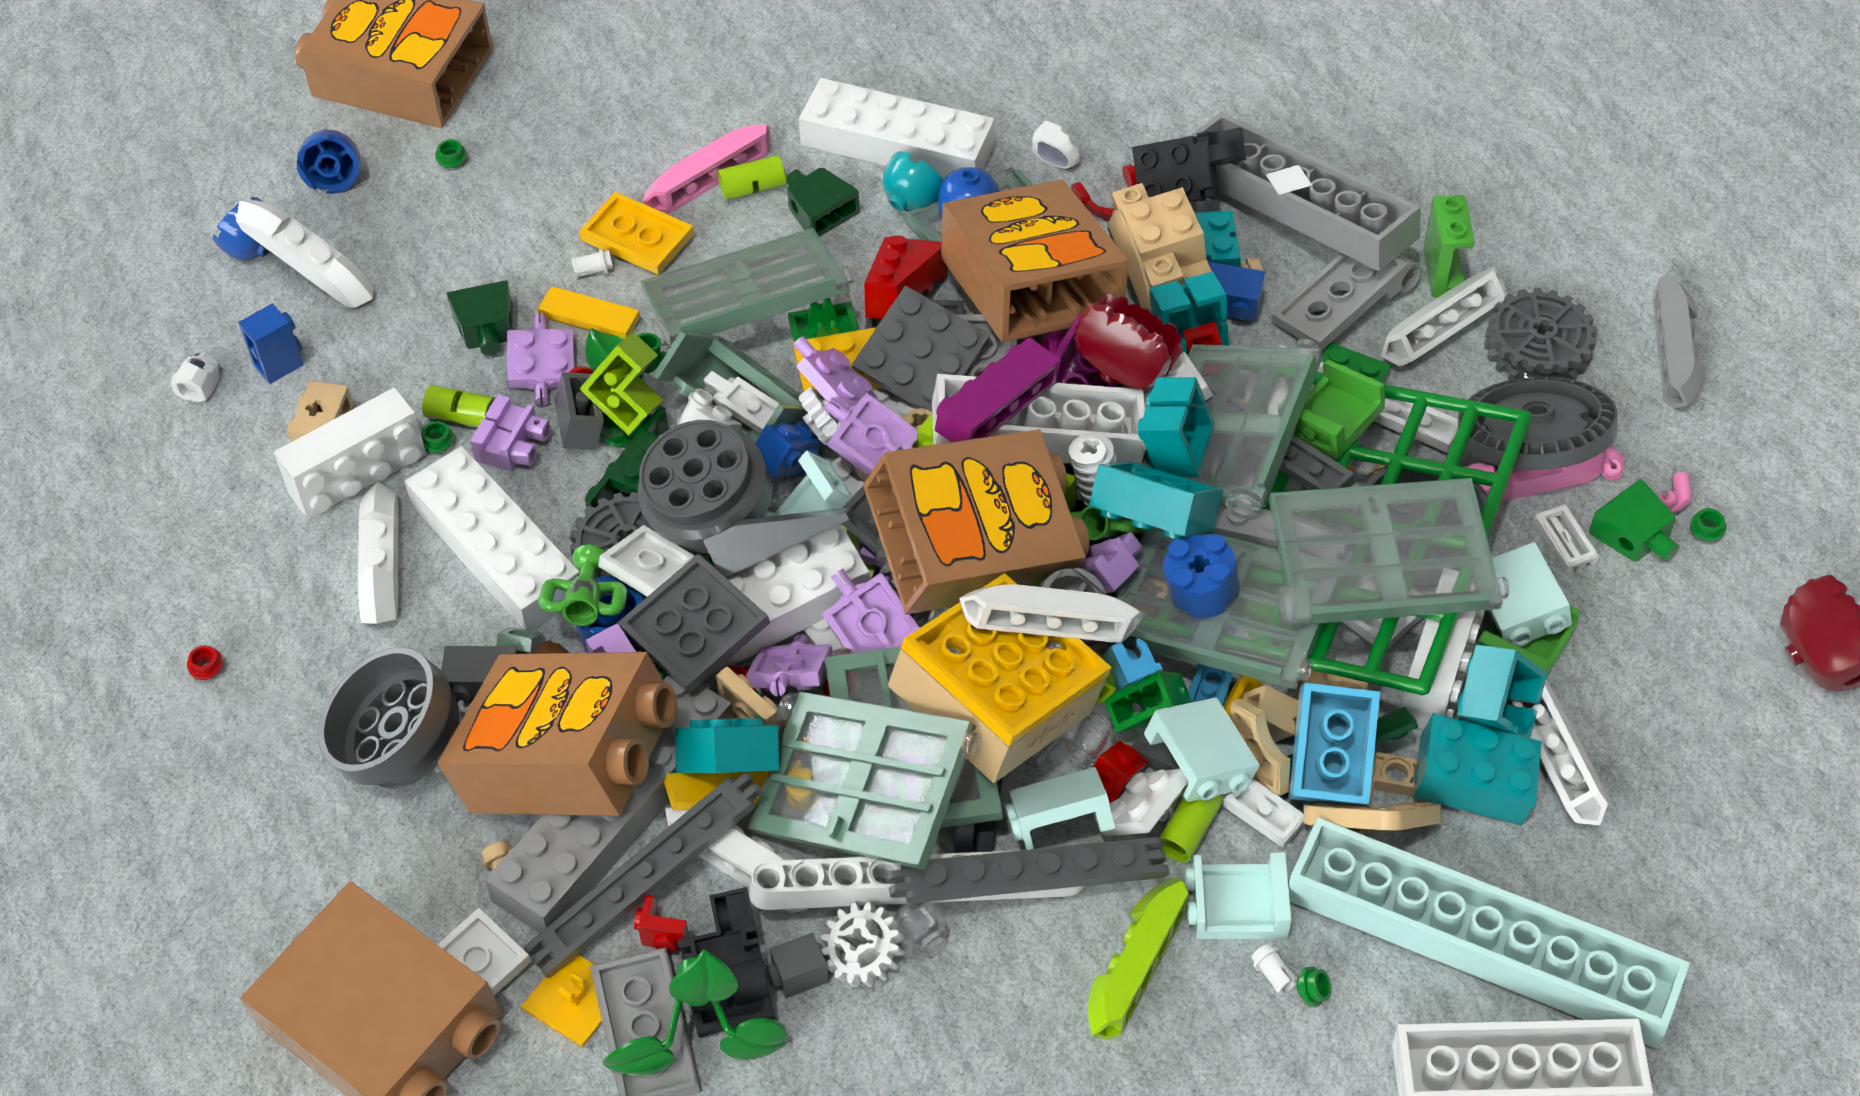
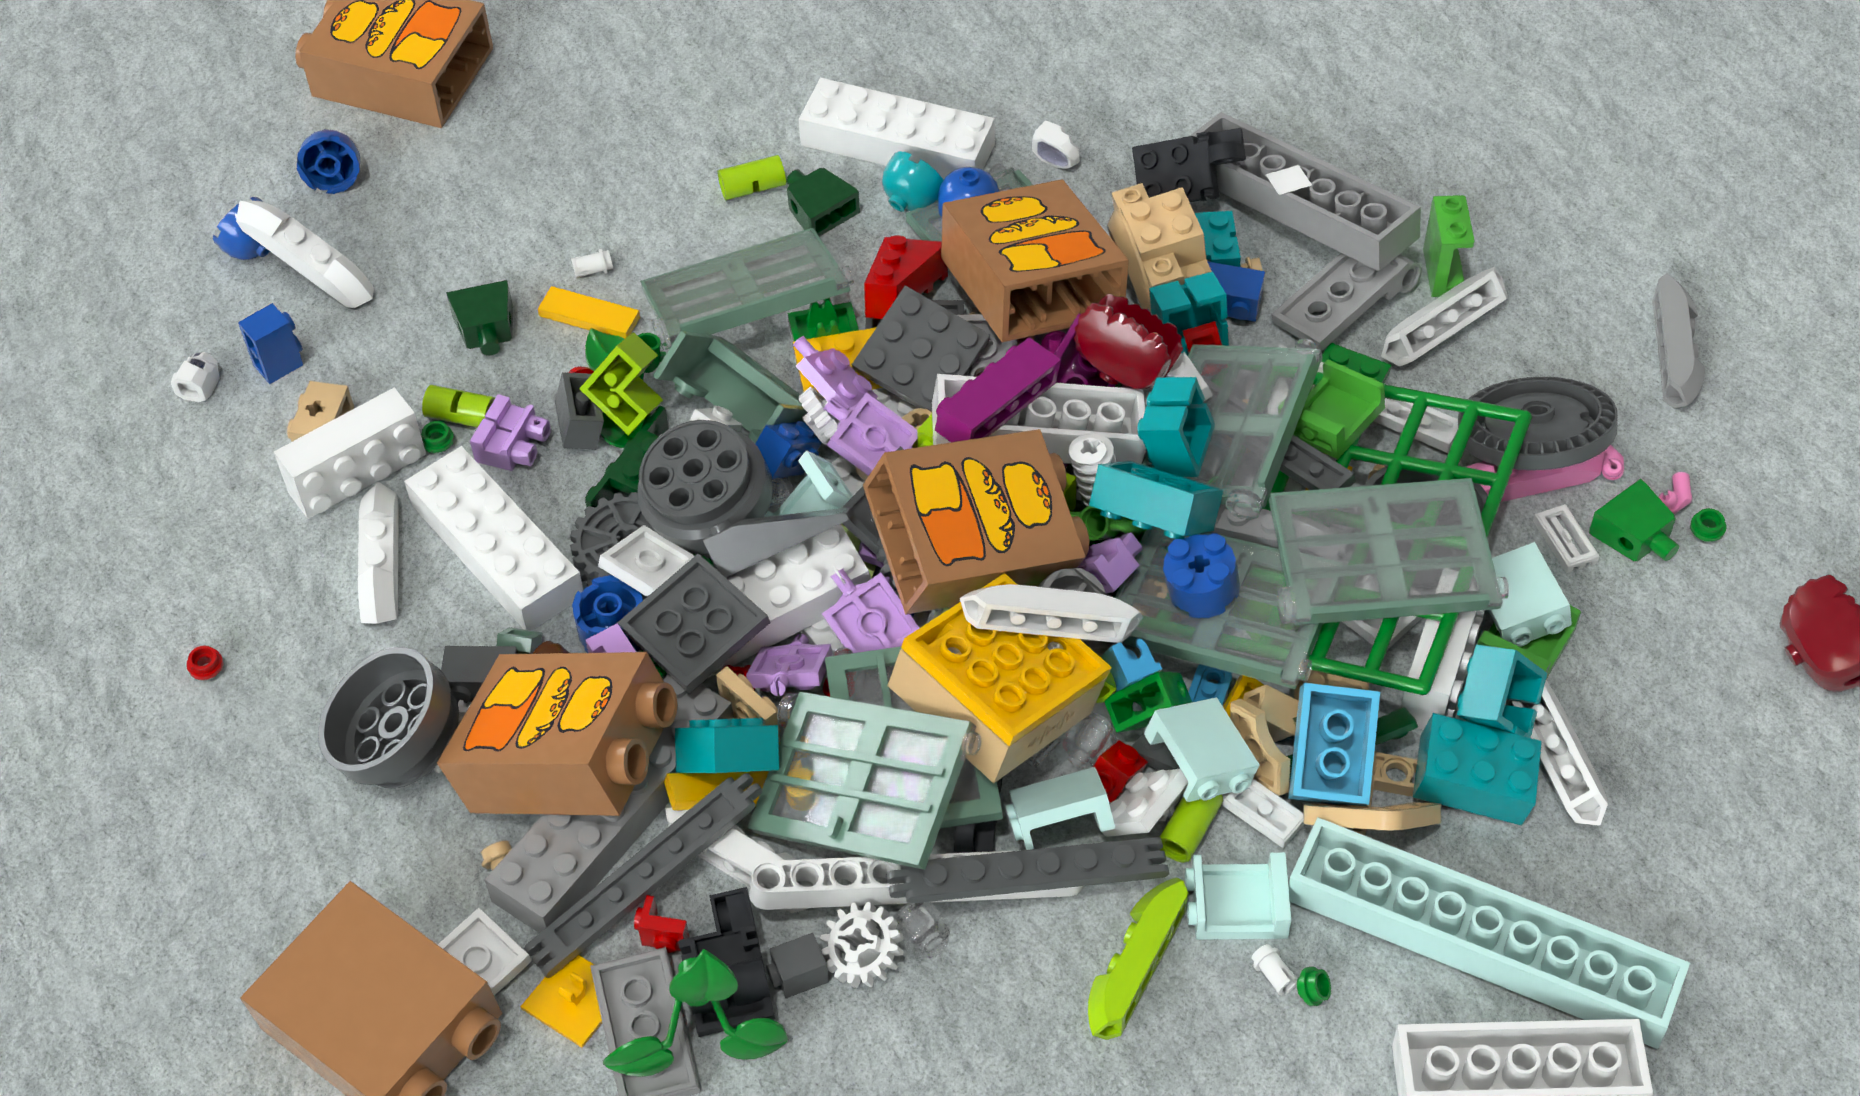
green plate [435,139,467,168] -> none
lavender plate [507,313,574,407] -> none
bright green piece [538,544,627,626] -> none
yellow plate [579,191,694,275] -> none
bright pink brick [643,125,770,214] -> none
white pin [676,388,714,425] -> none
white hinge [703,371,780,434] -> none
red piece [1071,164,1137,222] -> none
dark grey piece [1484,288,1598,380] -> none

